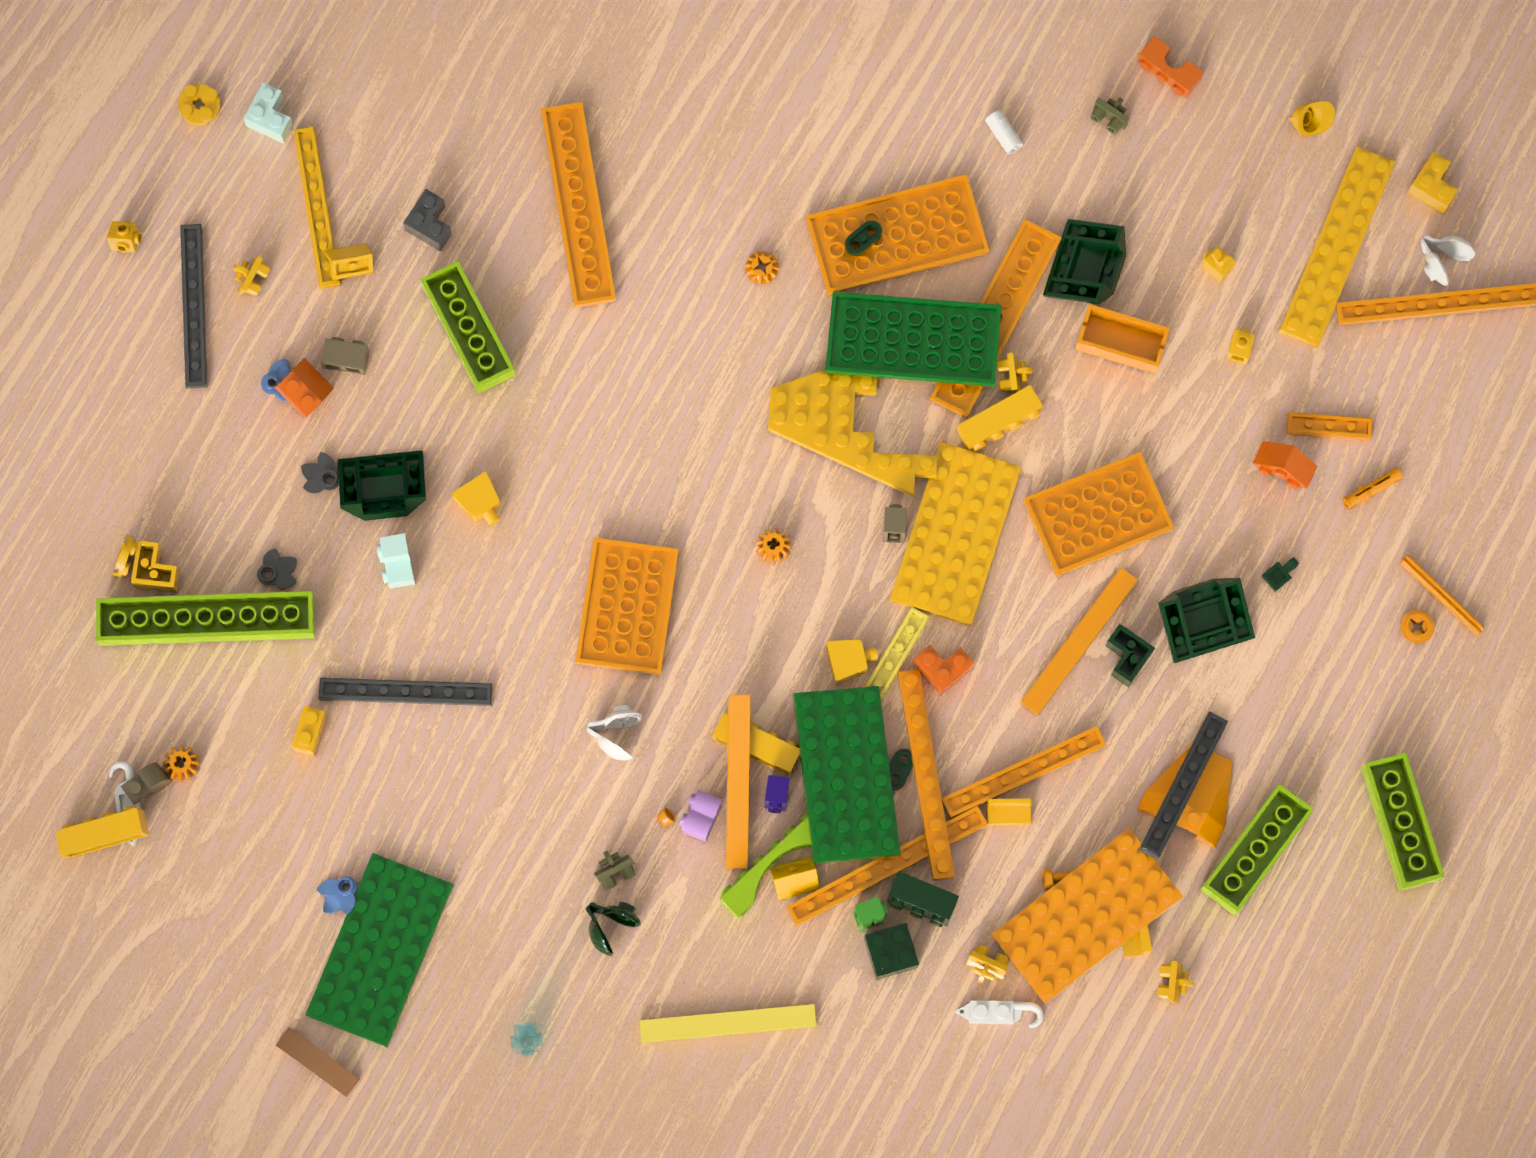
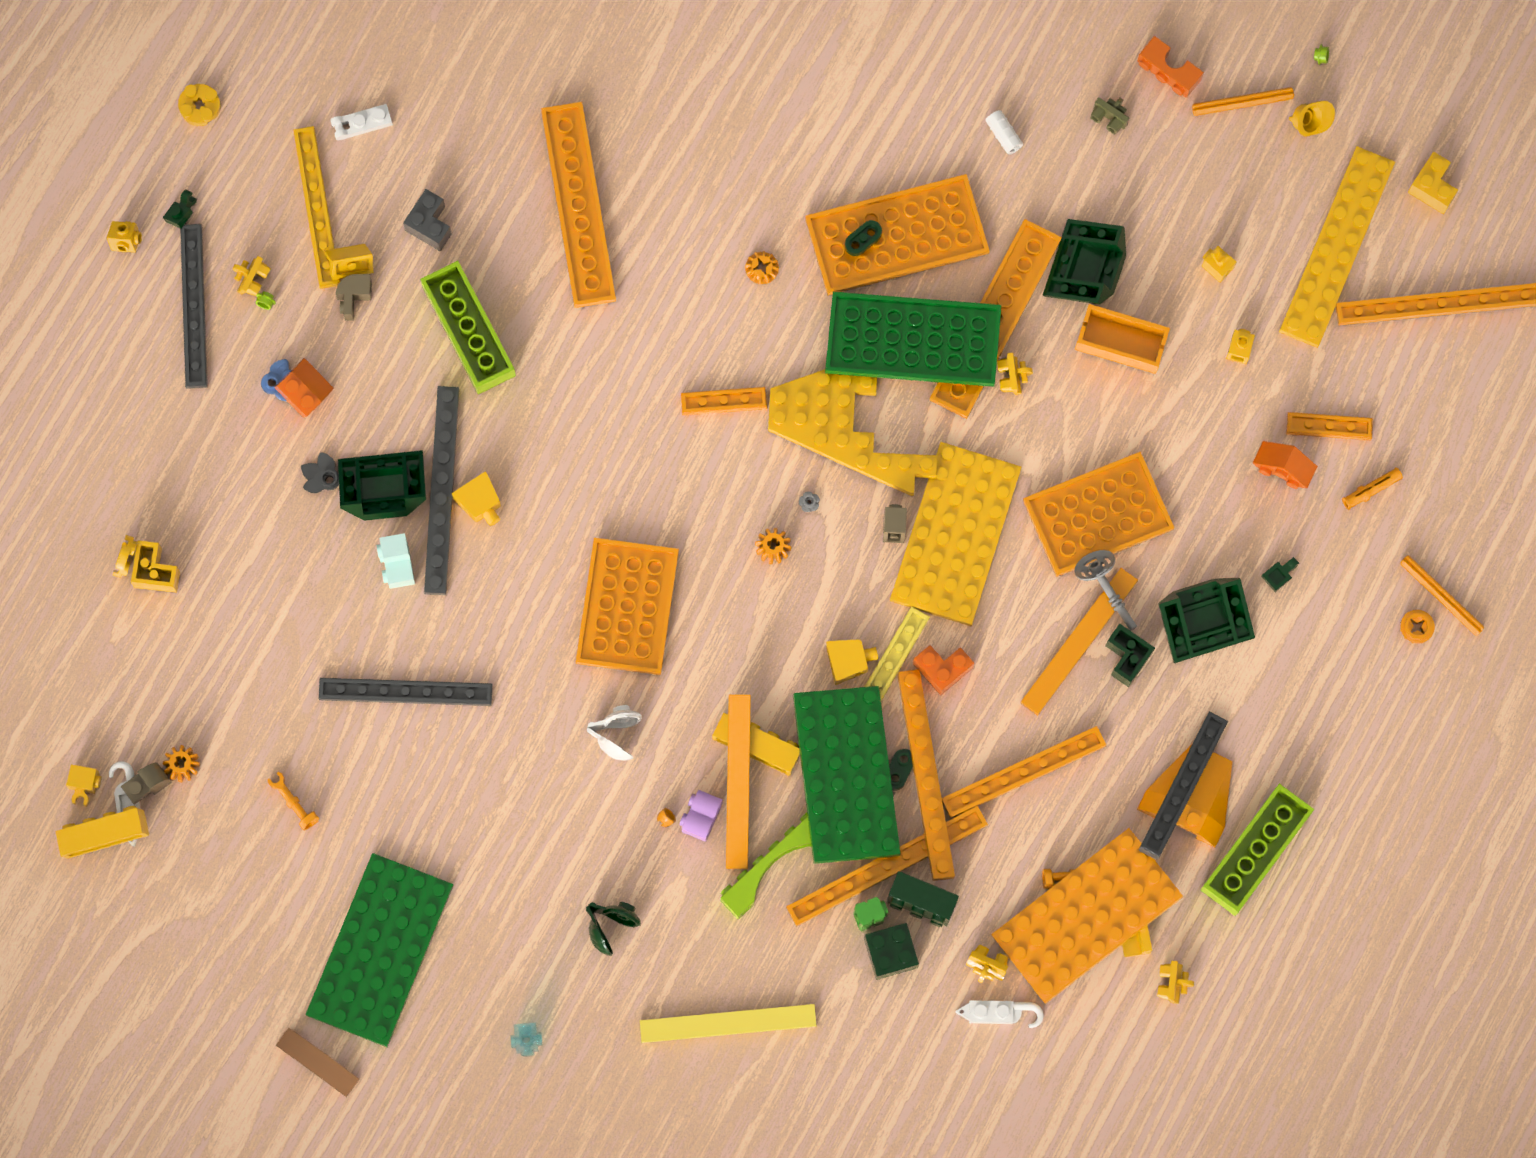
lime brick [96,591,315,646] -> none
light aqua brick [244,83,293,143] -> none
dark grey plate [257,548,297,589] -> none
yellow brick [292,705,327,757] -> none
medium blue plate [317,877,357,914] -> none
dark tan brick [321,337,369,375] -> none
olive hips [594,851,635,890] -> none
dark purple brick [764,775,790,813] -> none
yellow panel [770,857,820,900] -> none
yellow brick [956,385,1043,451] -> none
yellow panel [987,799,1032,825] -> none
lime brick [1361,752,1445,892] -> none
white animal [1421,236,1475,286] -> none
none -> yellow brick [66,764,102,807]
none -> dark green plate [163,190,197,229]
none -> lime plate [255,291,276,310]
none -> light orange piece [268,772,319,830]
none -> white plate [330,104,393,140]
none -> dark tan brick [336,274,372,321]
none -> dark grey plate [424,386,459,595]
none -> light orange tile [681,387,767,415]
none -> light grey plate [799,492,820,512]
none -> light grey dish [1074,550,1137,631]
none -> light orange axle [1192,87,1294,116]
none -> lime plate [1314,44,1329,65]

